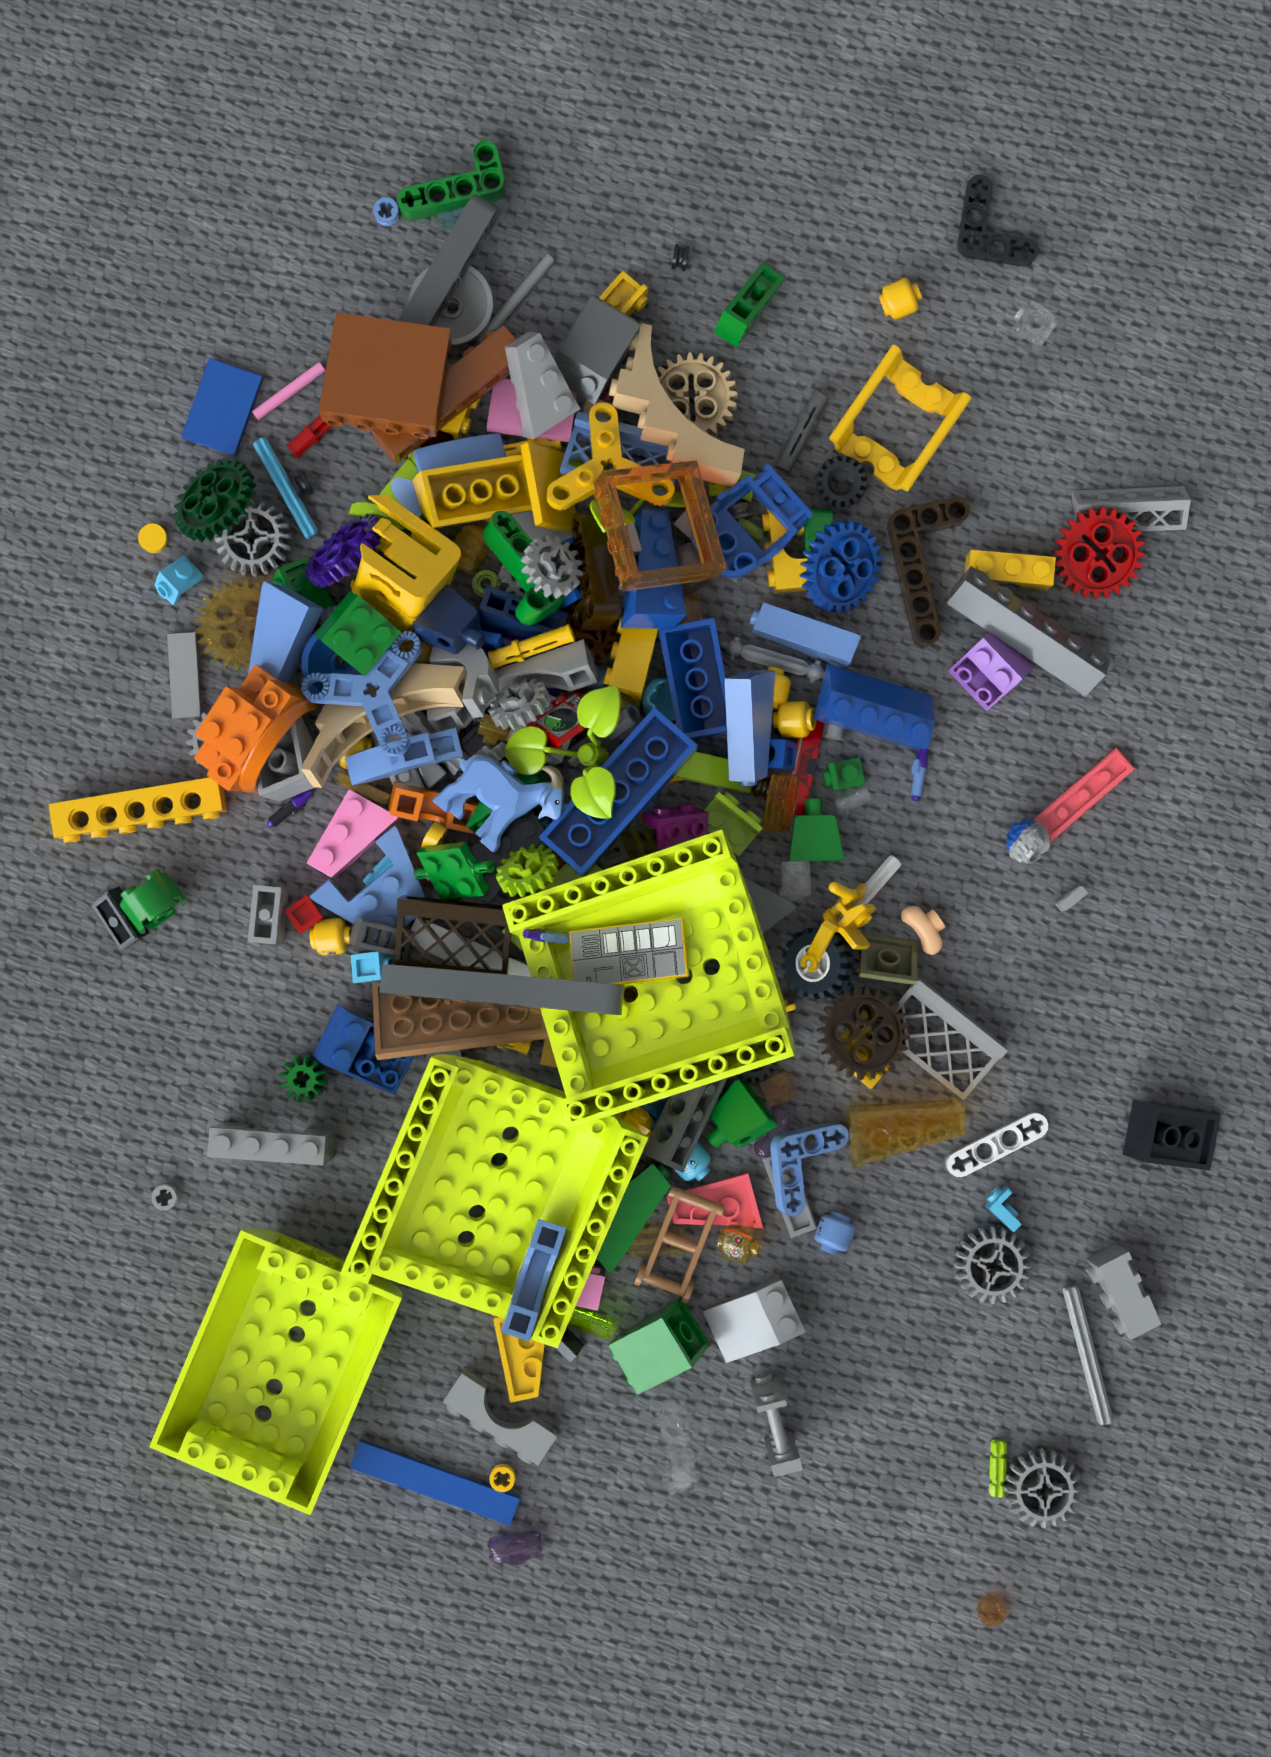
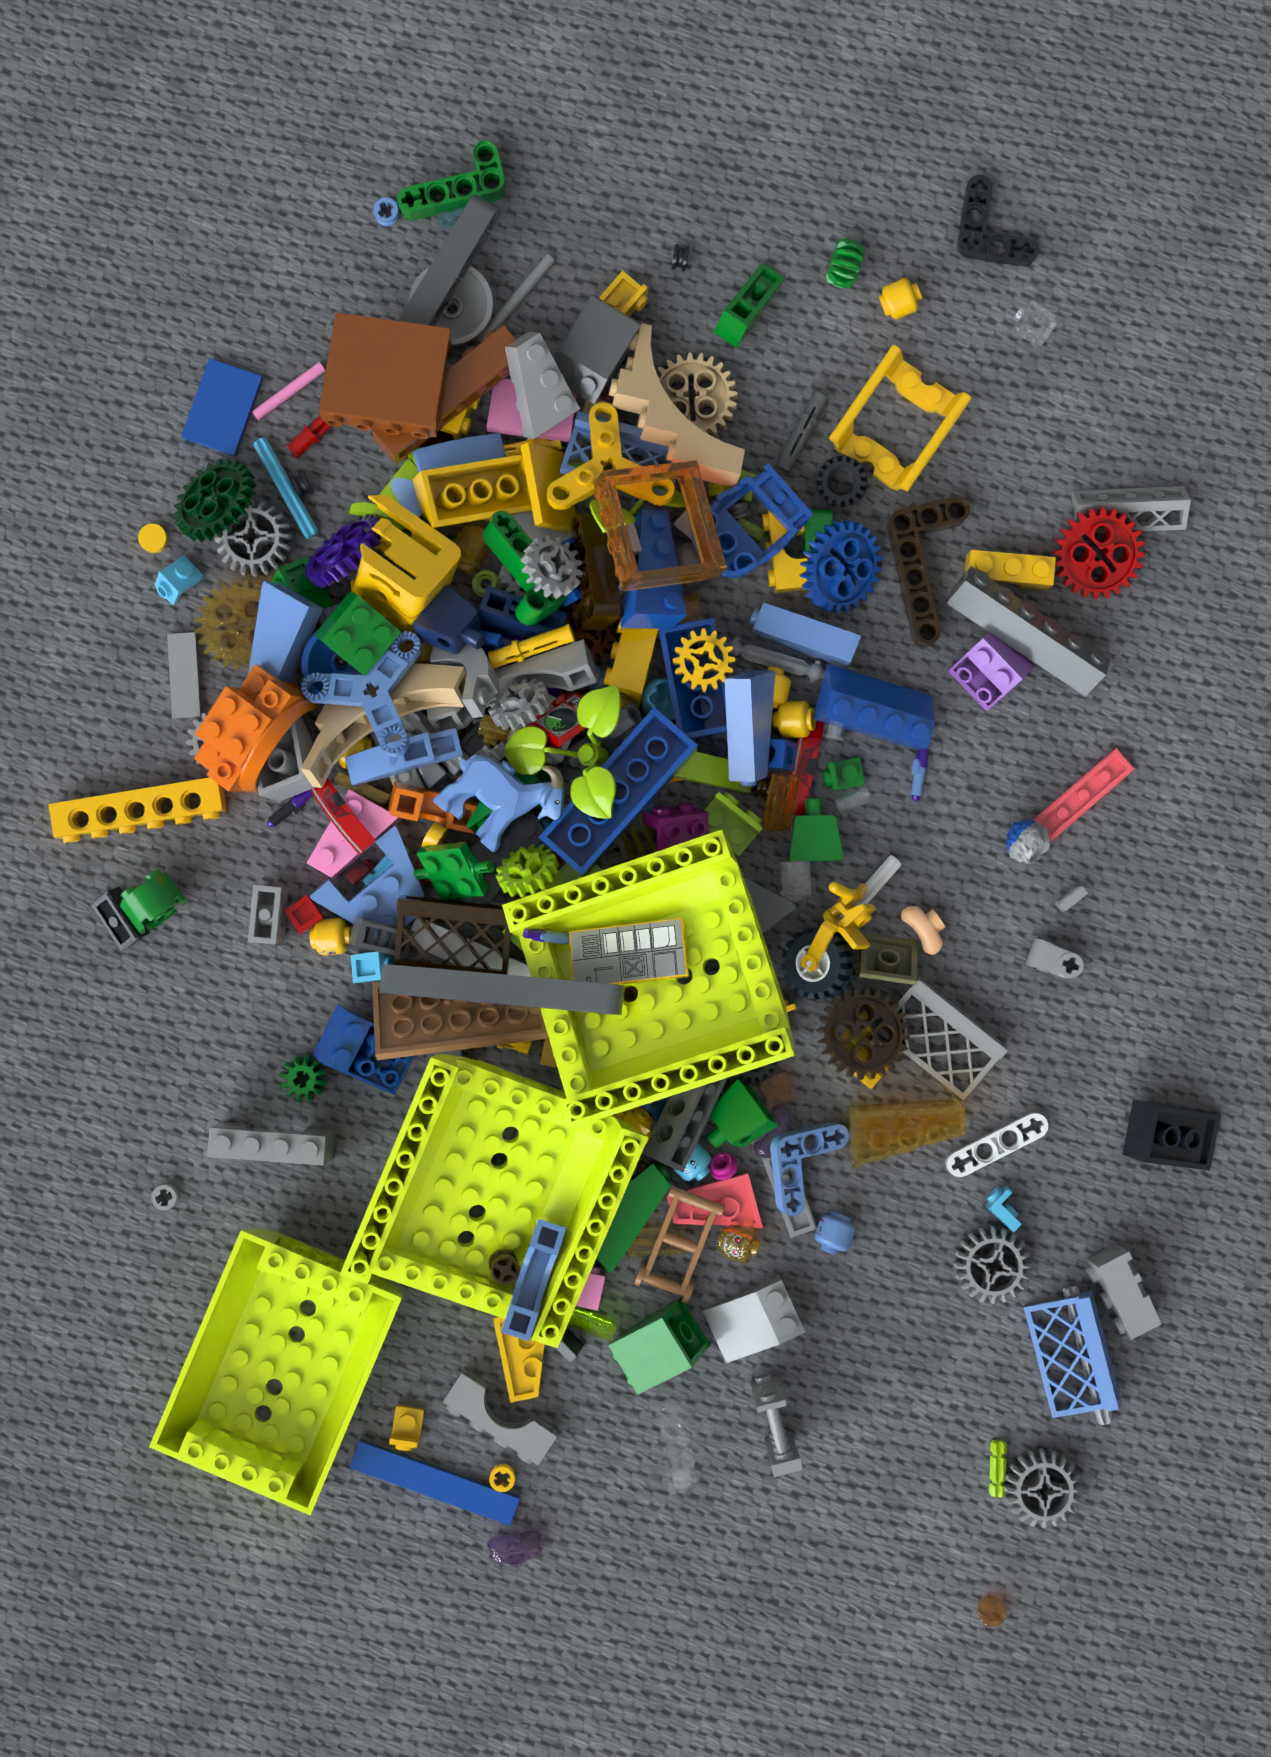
none -> red sticker [310,778,375,854]
none -> dark red tile [346,859,376,885]
none -> yellow bracket [389,1404,425,1451]
none -> dark brown wheel [489,1248,520,1284]
none -> yellow gear [673,629,735,692]
none -> dark pink plate [710,1153,738,1180]
none -> green gear [826,238,865,289]
none -> medium blue fence [1024,1291,1122,1418]
none -> light grey piece [1025,938,1084,978]

